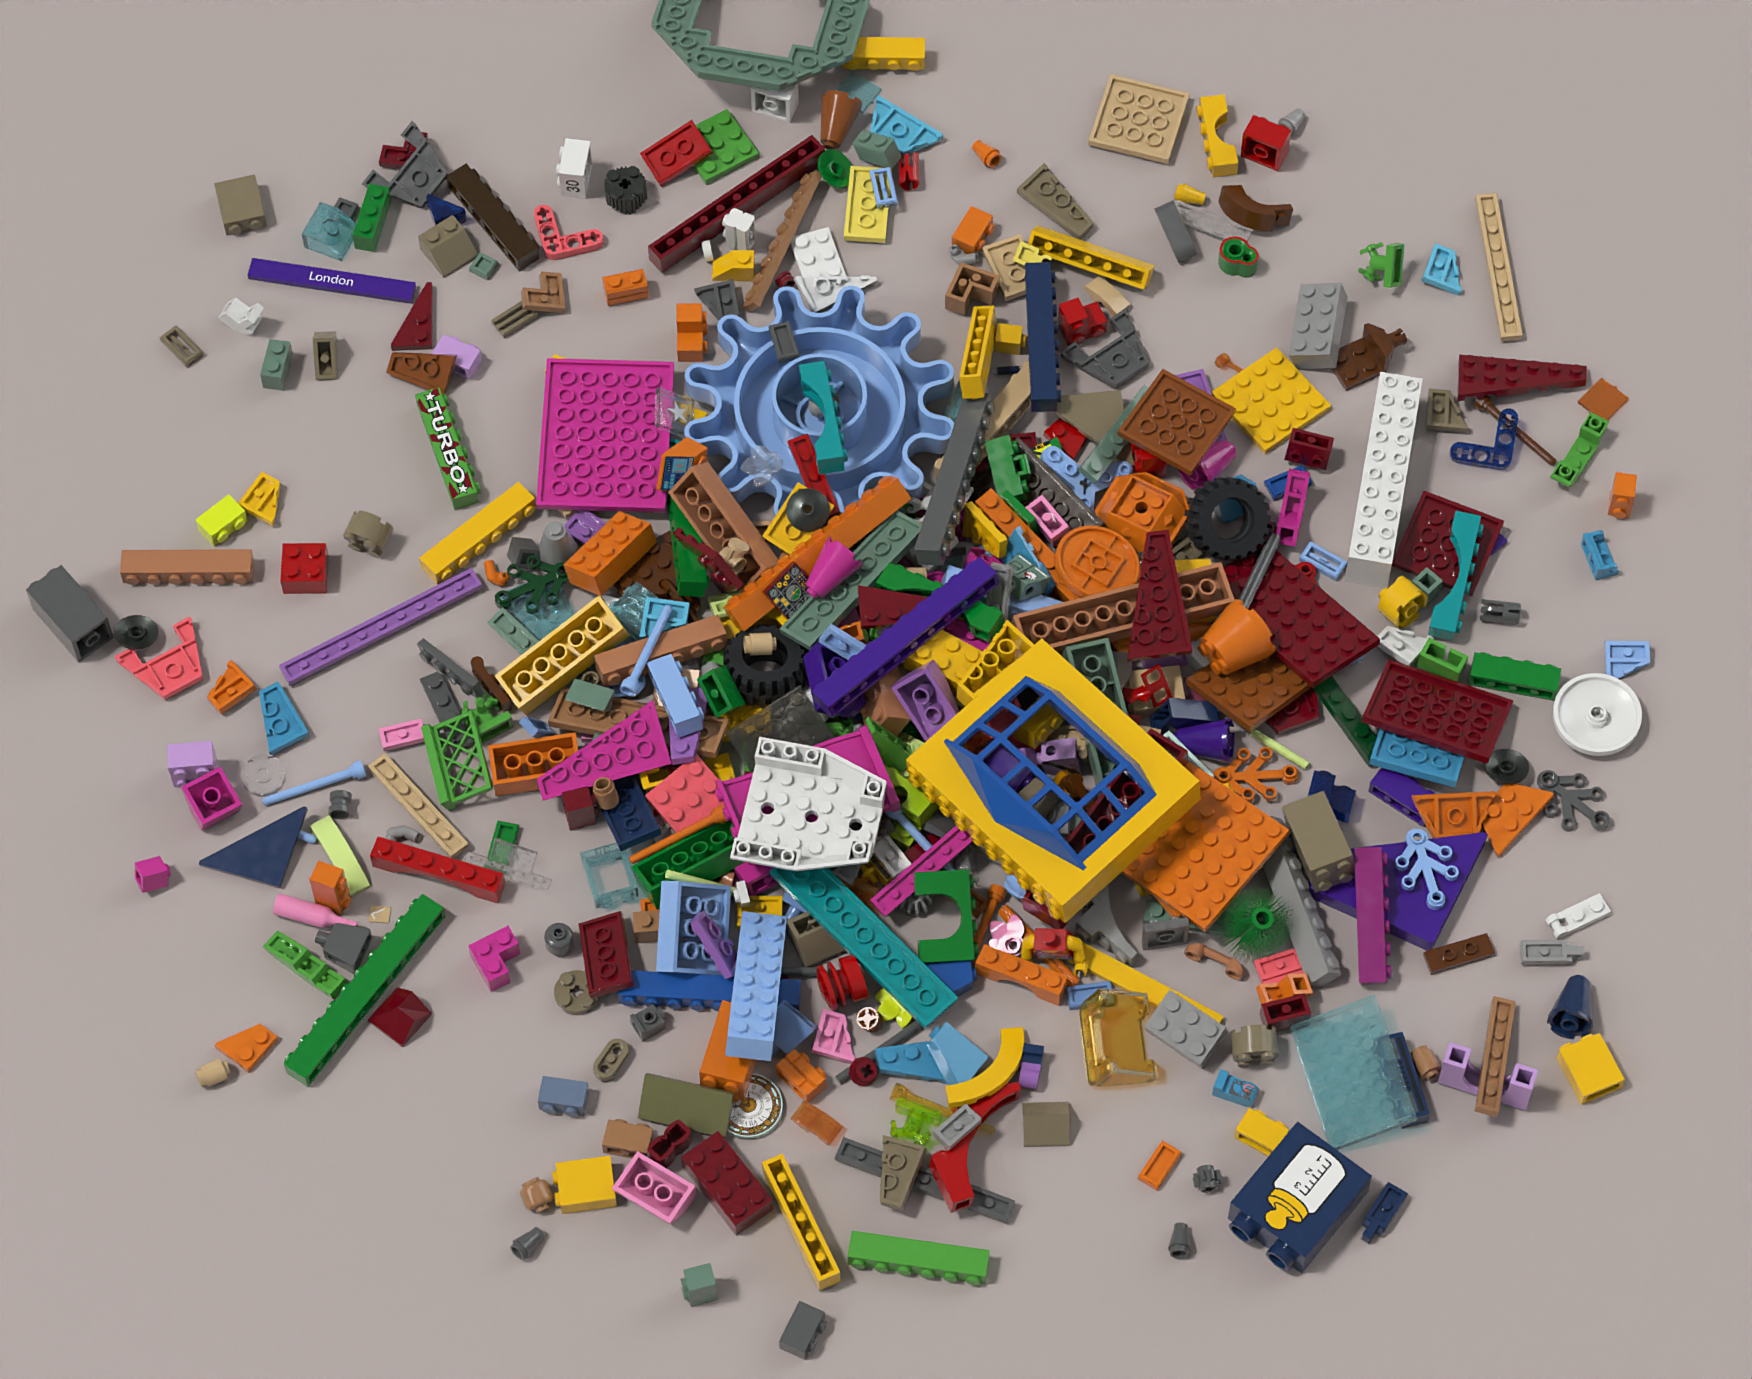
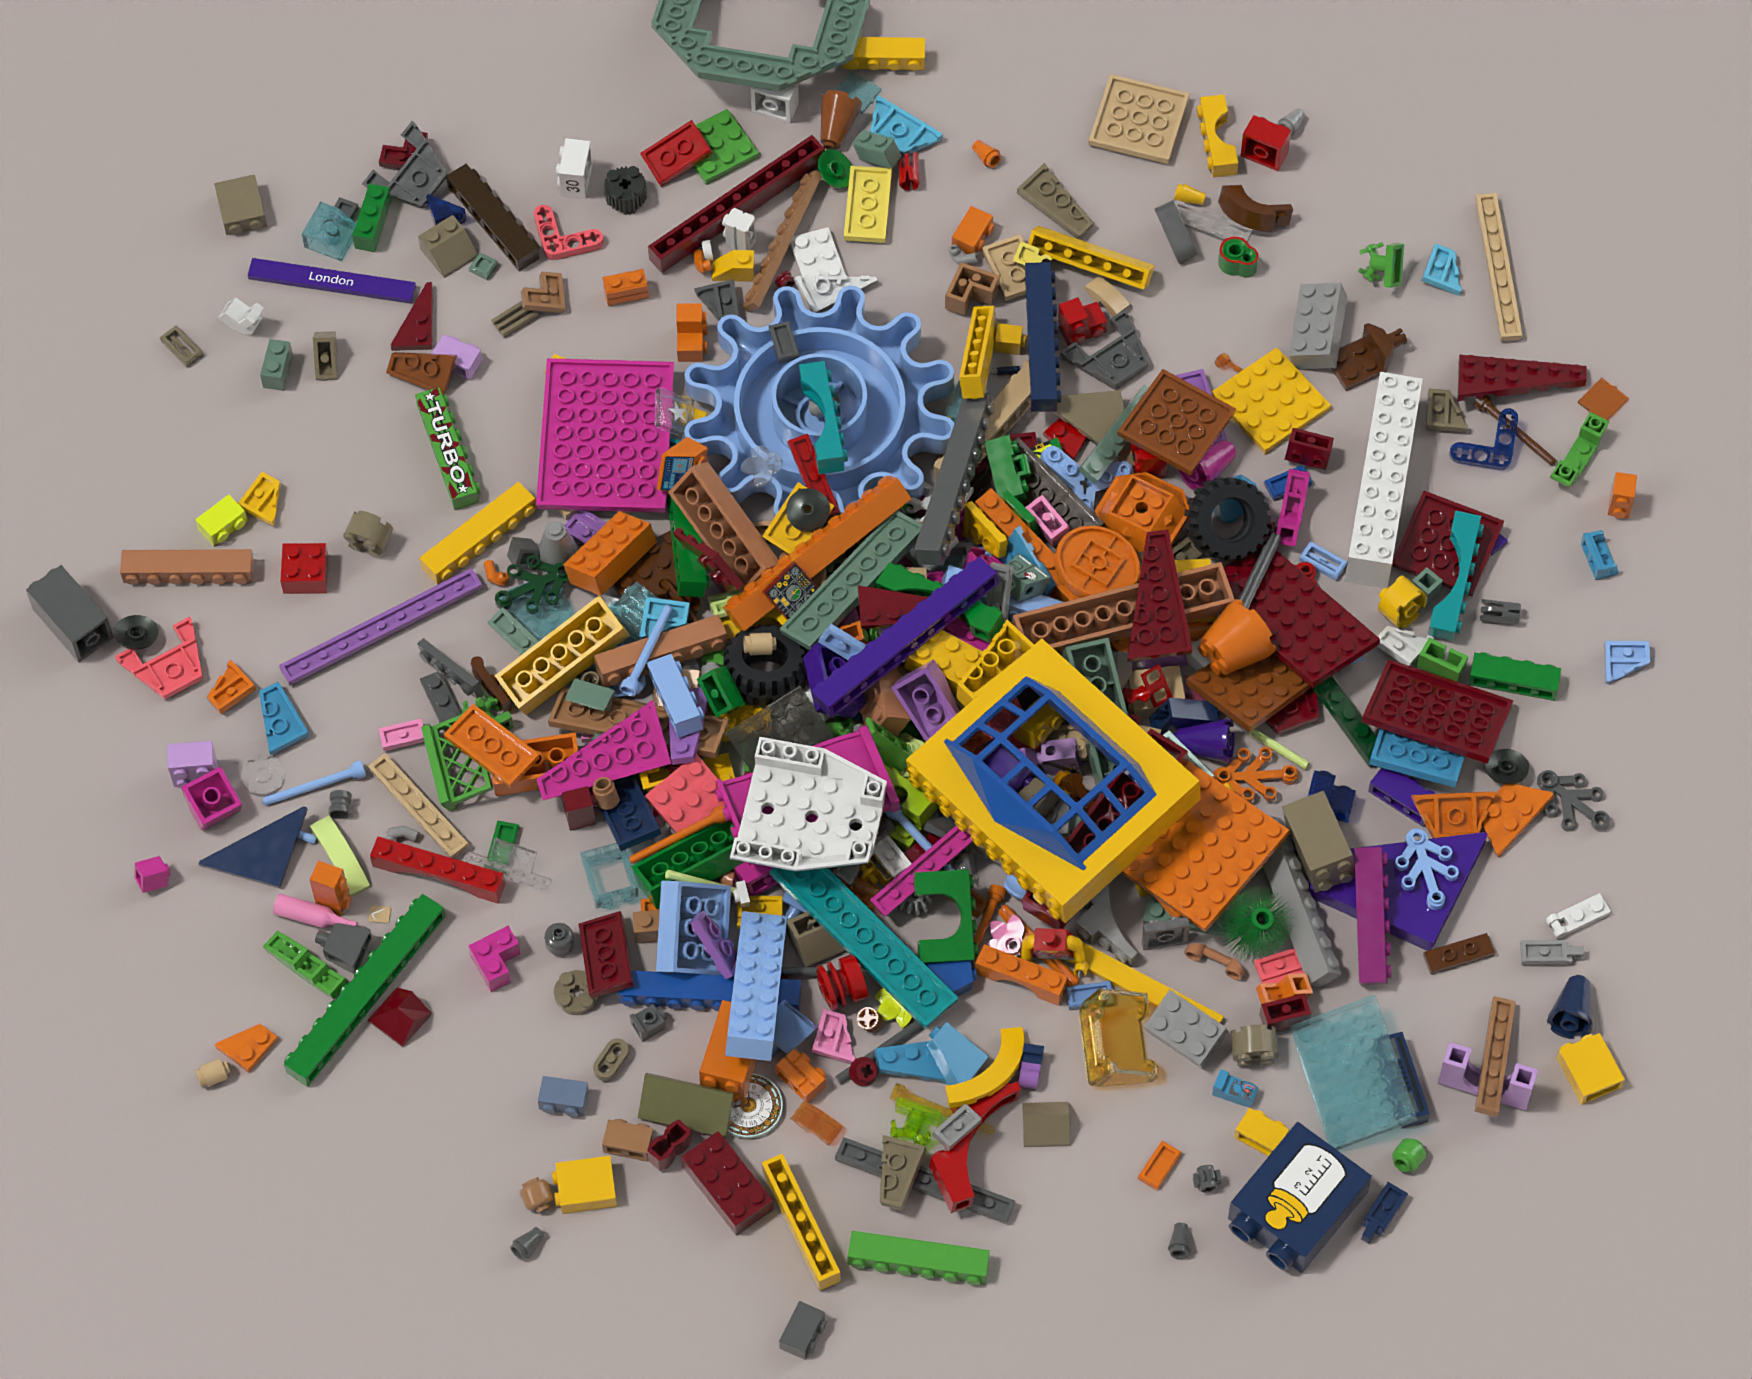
medium blue tile [519,717,556,738] -> none
bright pink slope [612,1151,697,1224] -> none
sand green brick [680,1263,718,1307] -> none
tan piece [719,538,750,575] -> none
dark pink cone [805,537,863,599] -> none
light blue tile [869,167,898,209] -> none
medium nougat brick [1411,1045,1441,1081] -> none
white dish [1553,673,1642,756] -> none
none -> orange plate [444,704,540,789]
none -> orange arm [693,250,712,274]
none -> bright green head [1392,1138,1426,1172]

